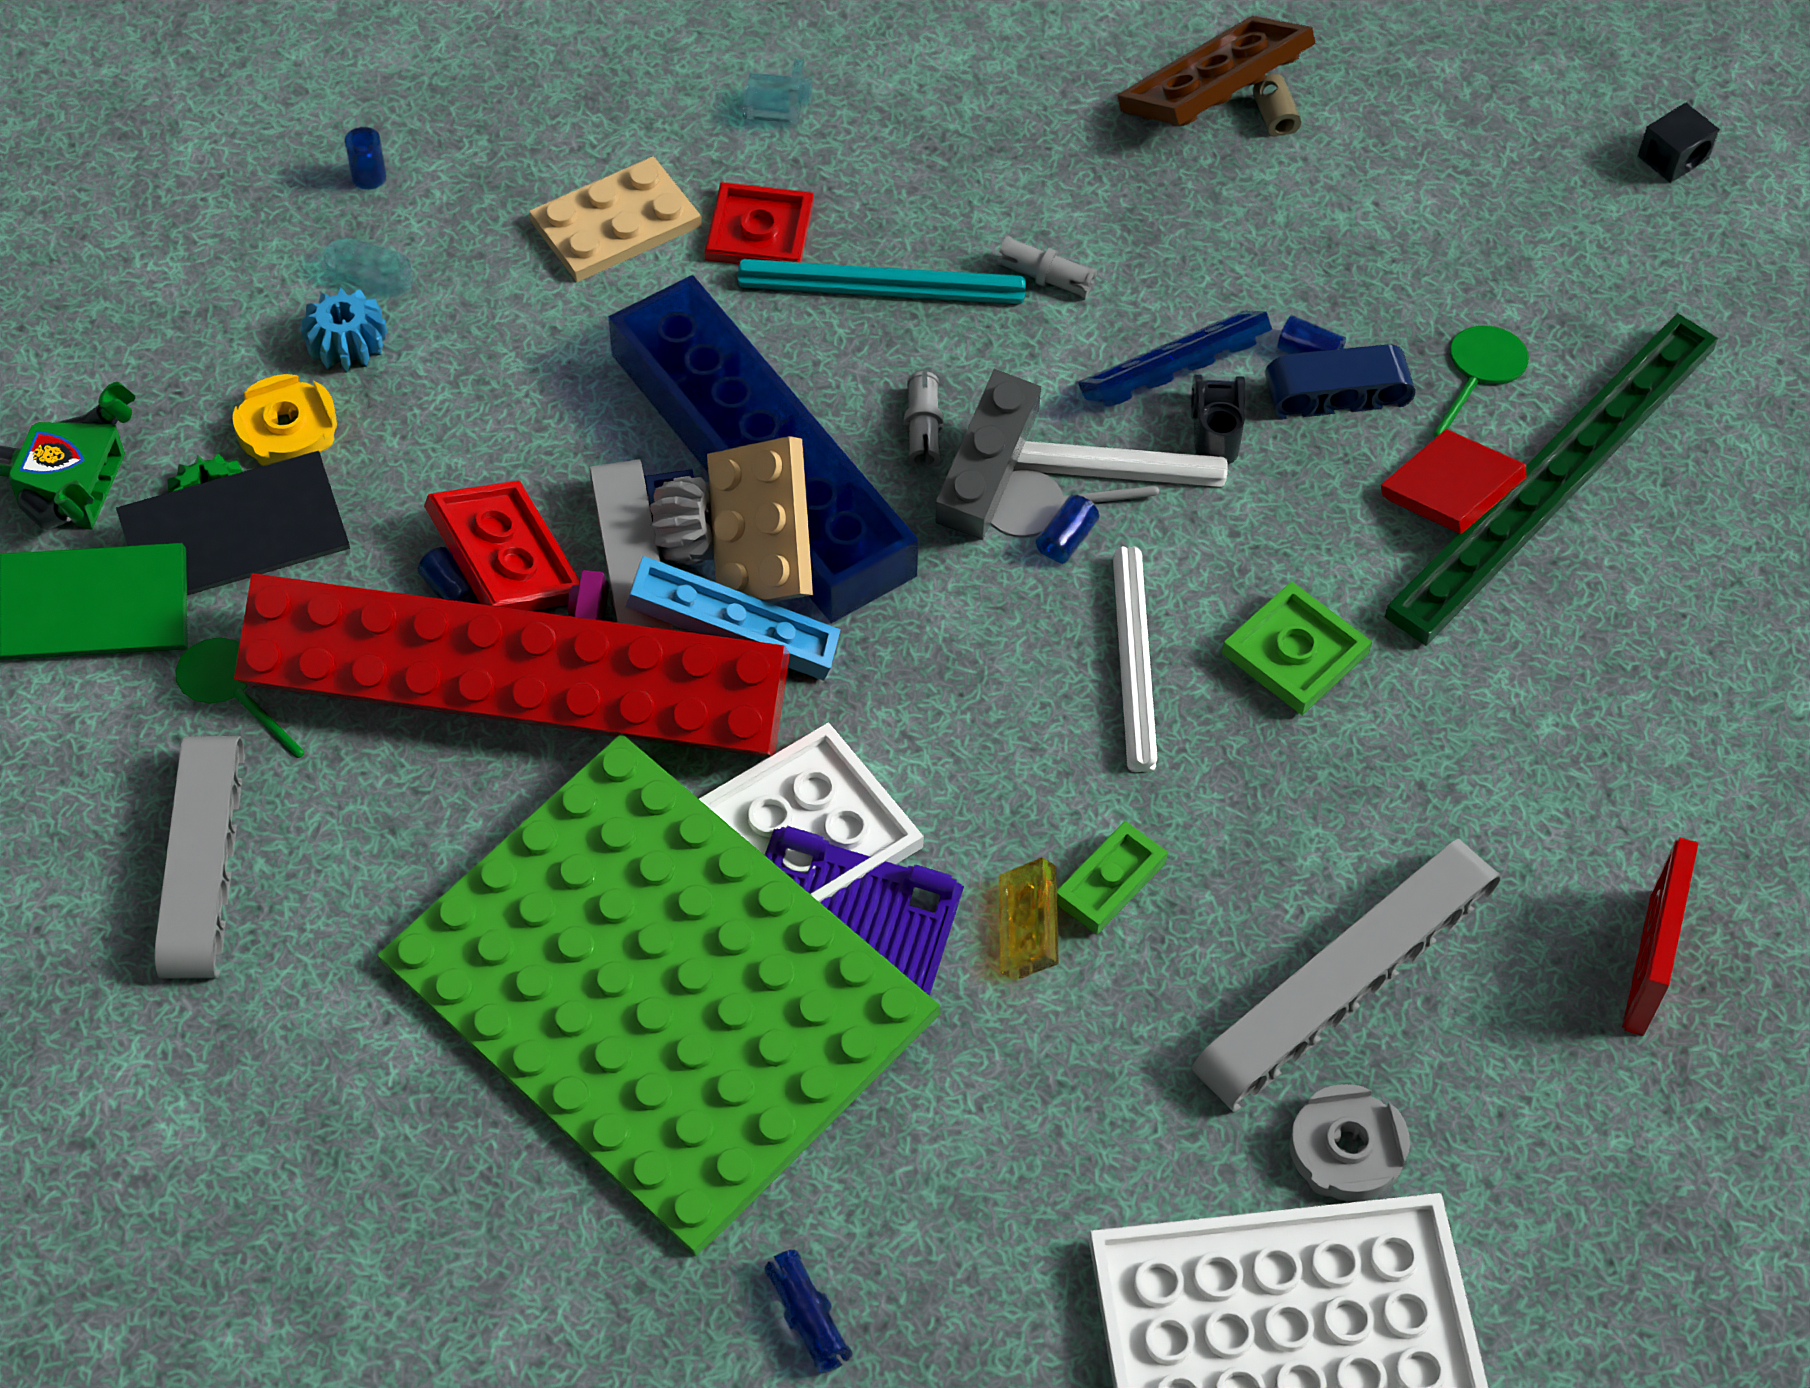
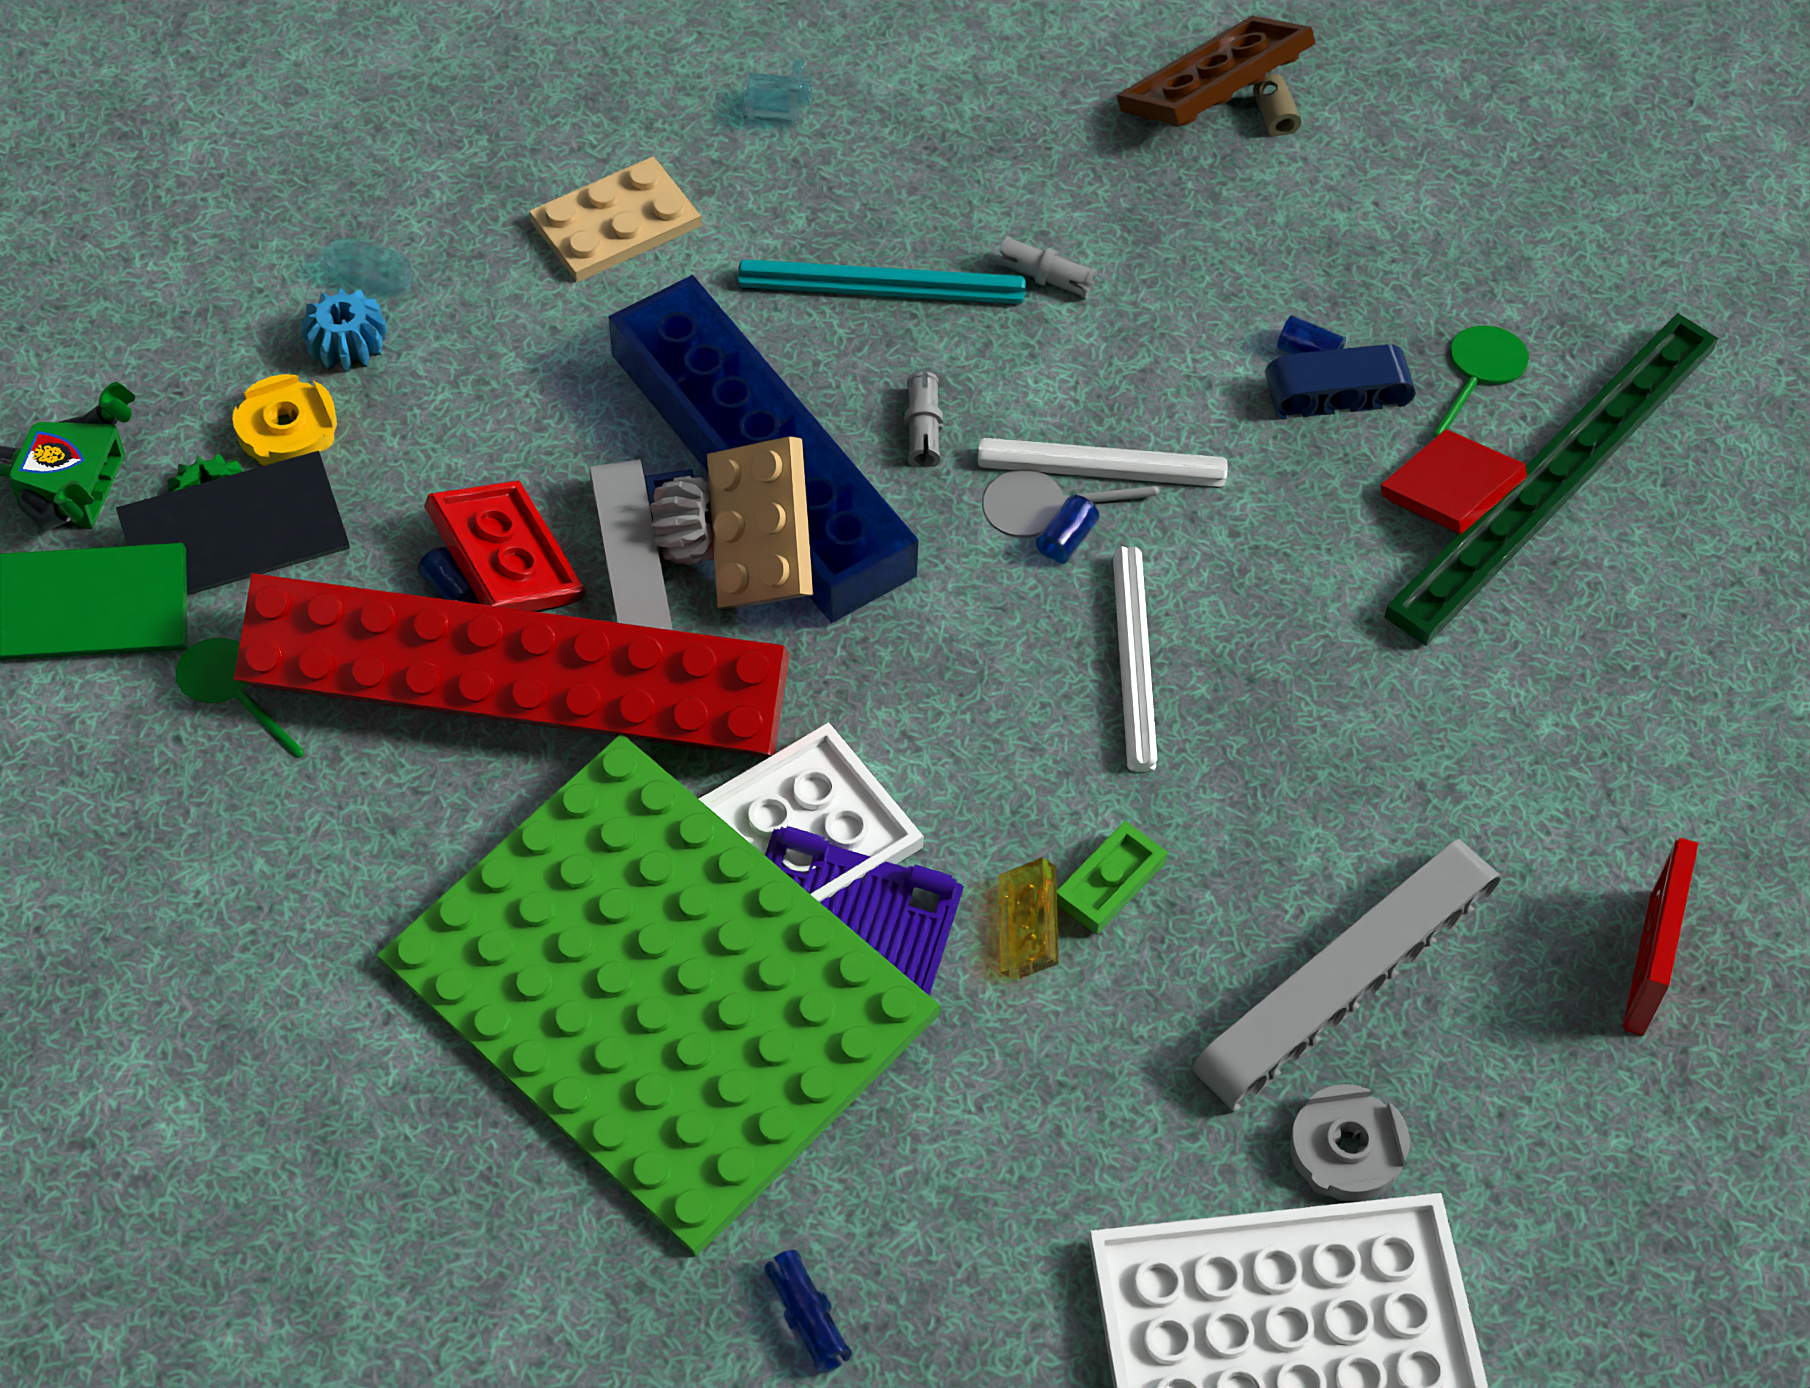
light grey beam [155,736,245,979] -> none
clear blue piece [344,127,387,190] -> none
magenta plate [568,570,610,621] -> none
dark azure plate [625,556,841,681] -> none
red tile [704,182,814,264] -> none
dark grey brick [936,369,1041,540] -> none
clear blue plate [1078,310,1272,407] -> none
black piece [1191,374,1245,465] -> none
bright green plate [1222,581,1372,715] -> none
black brick [1637,102,1720,184] -> none

